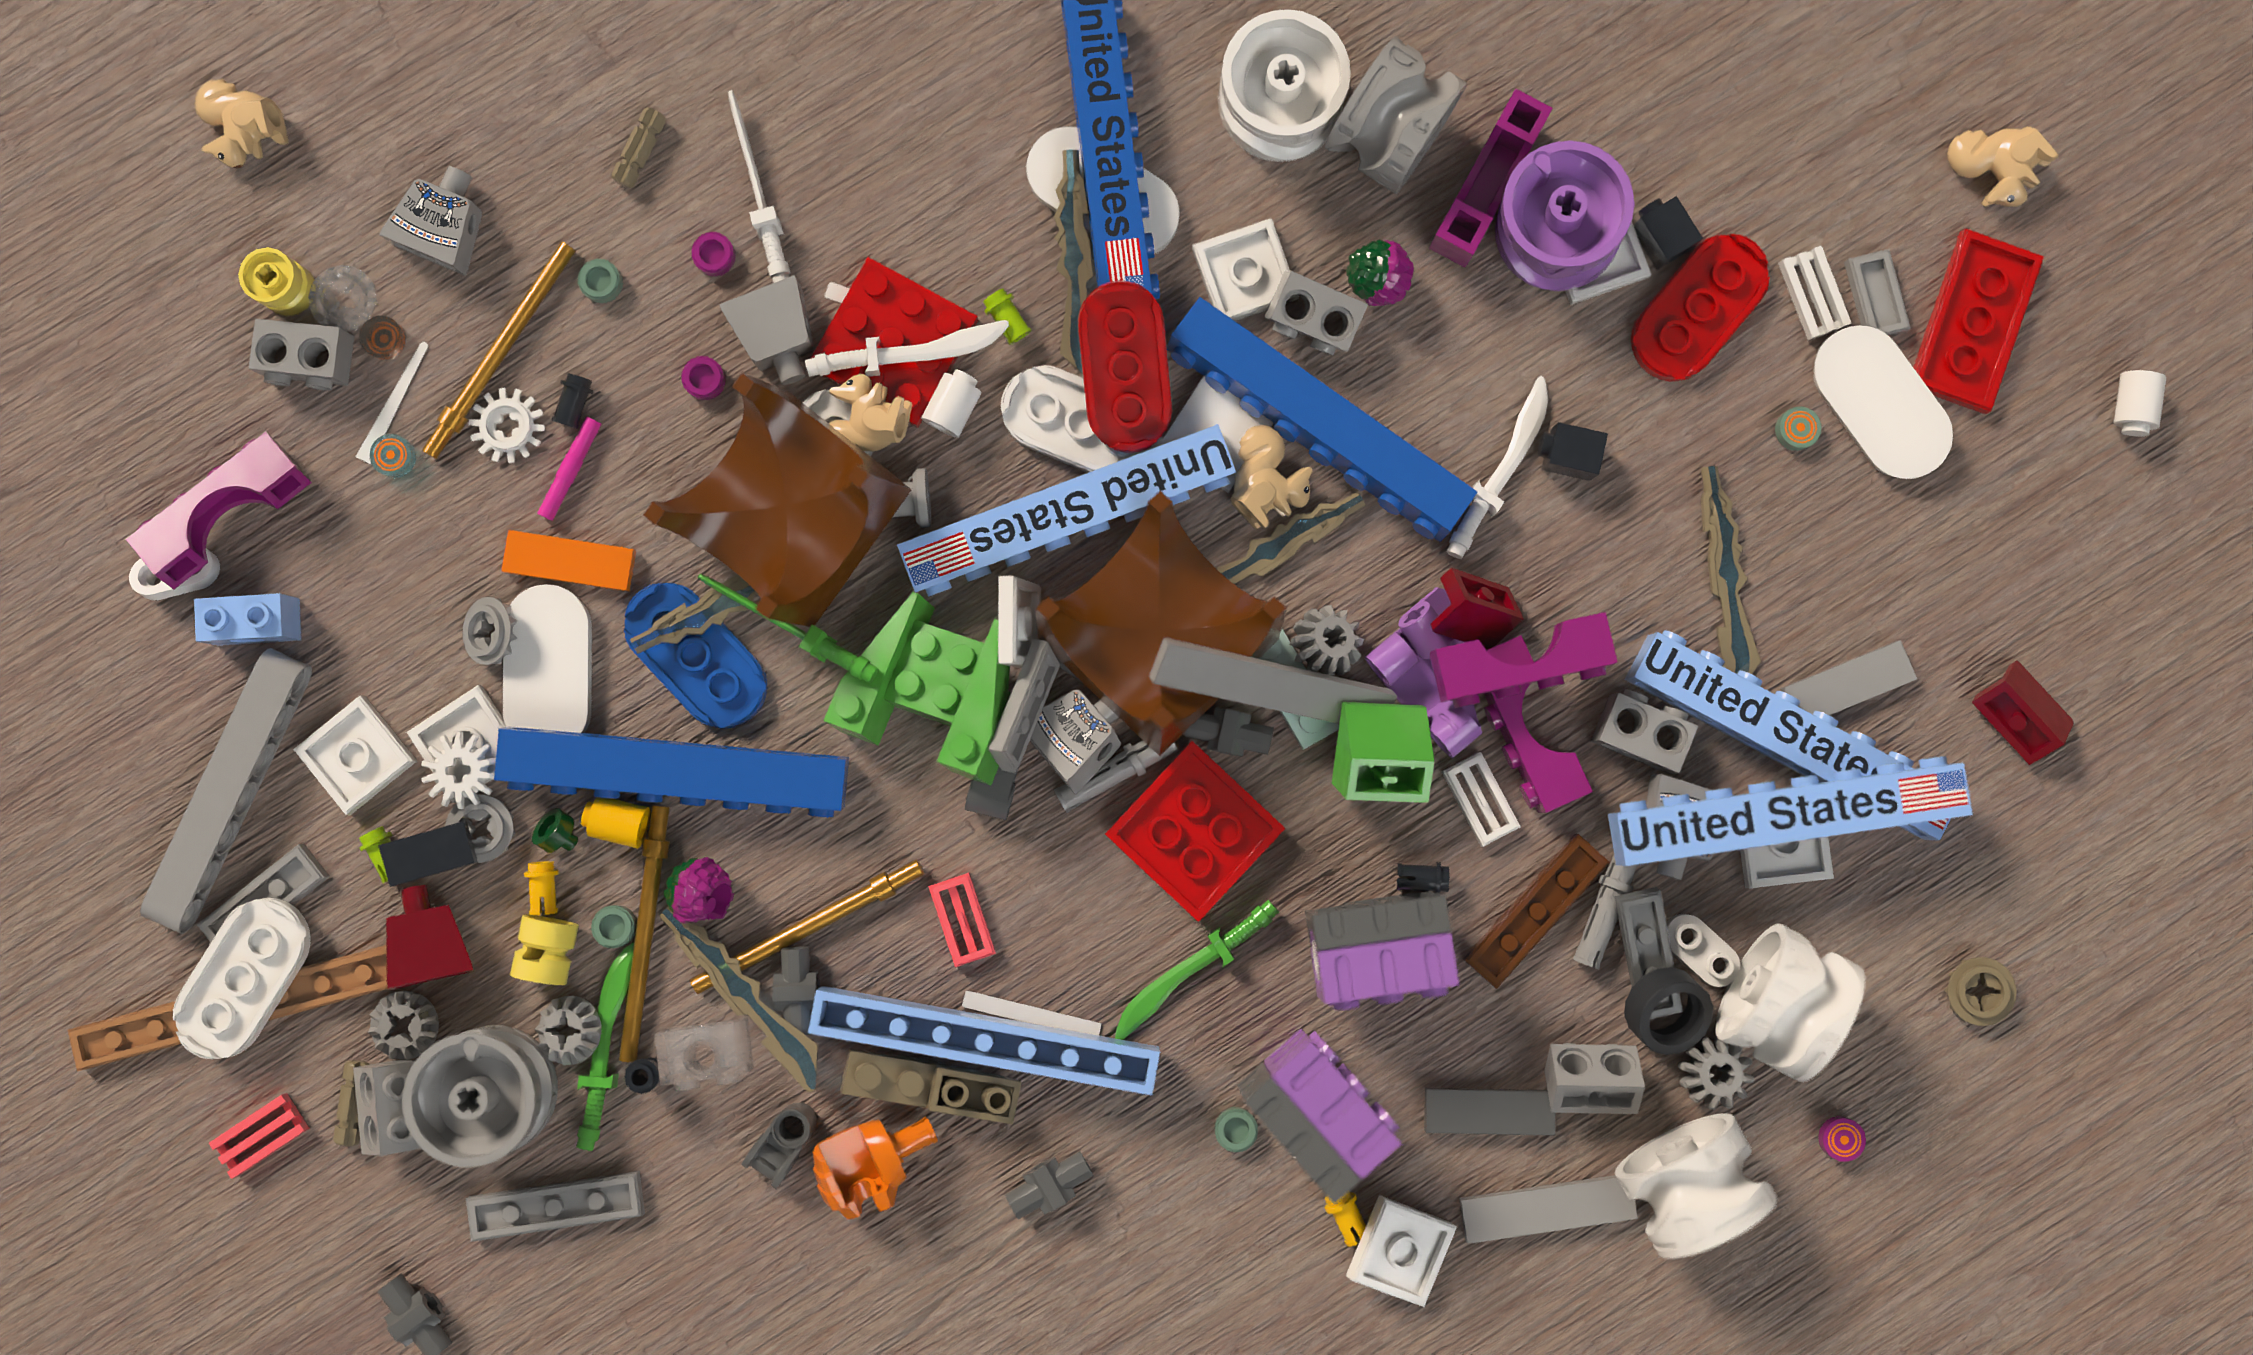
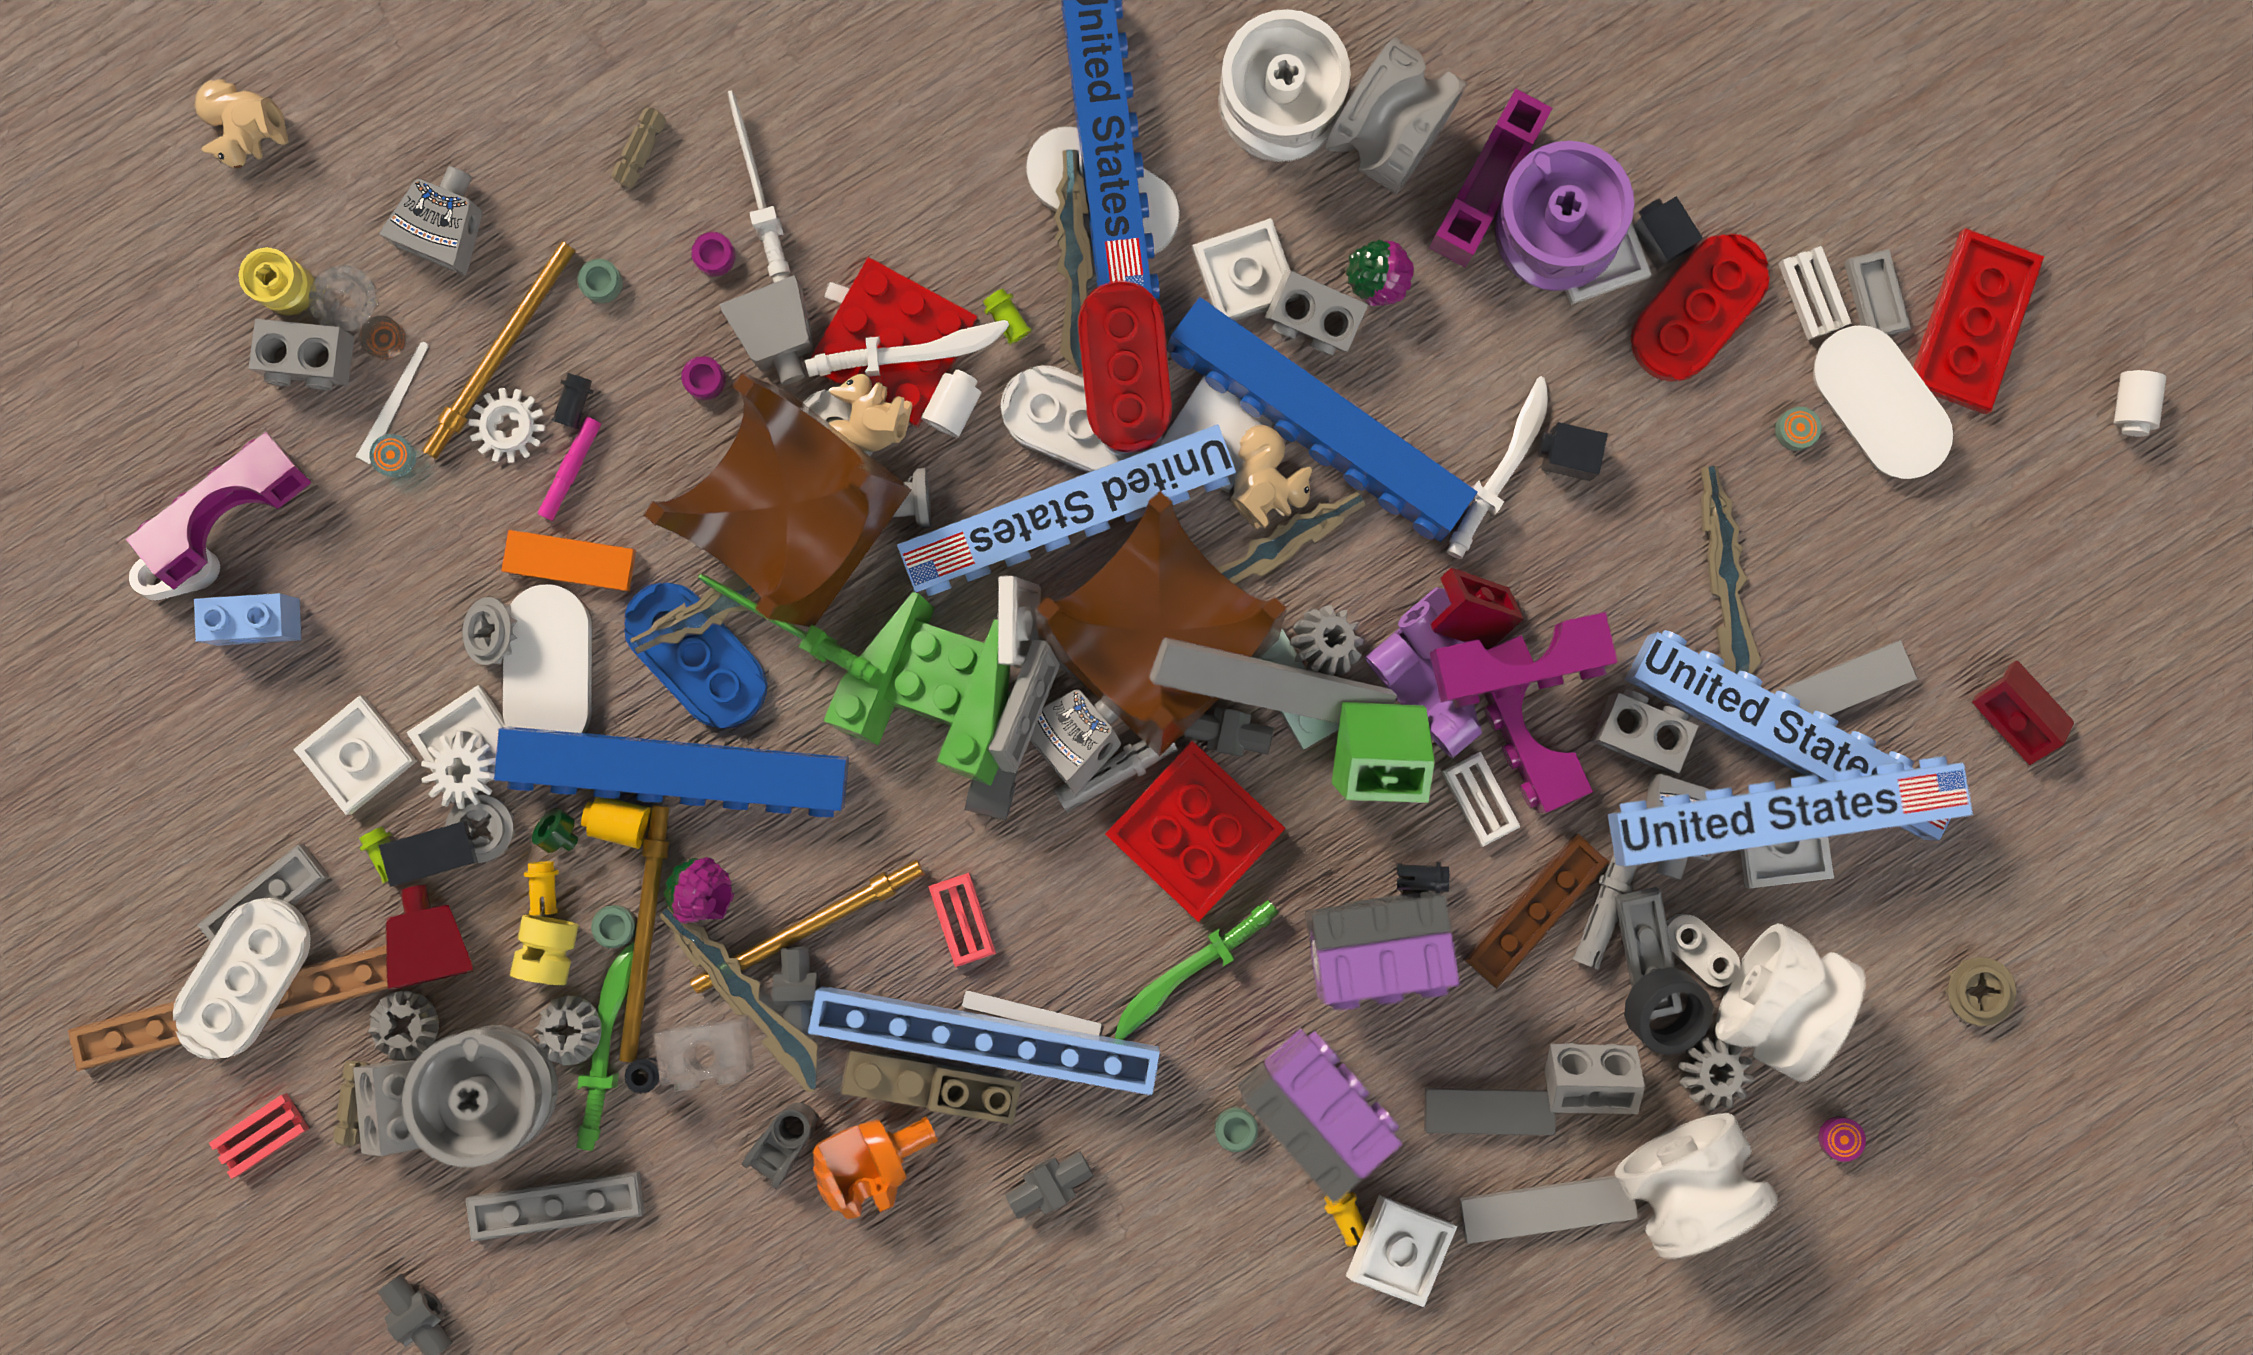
light grey beam [140,648,312,934] -> none
tan animal [1948,126,2058,207] -> none

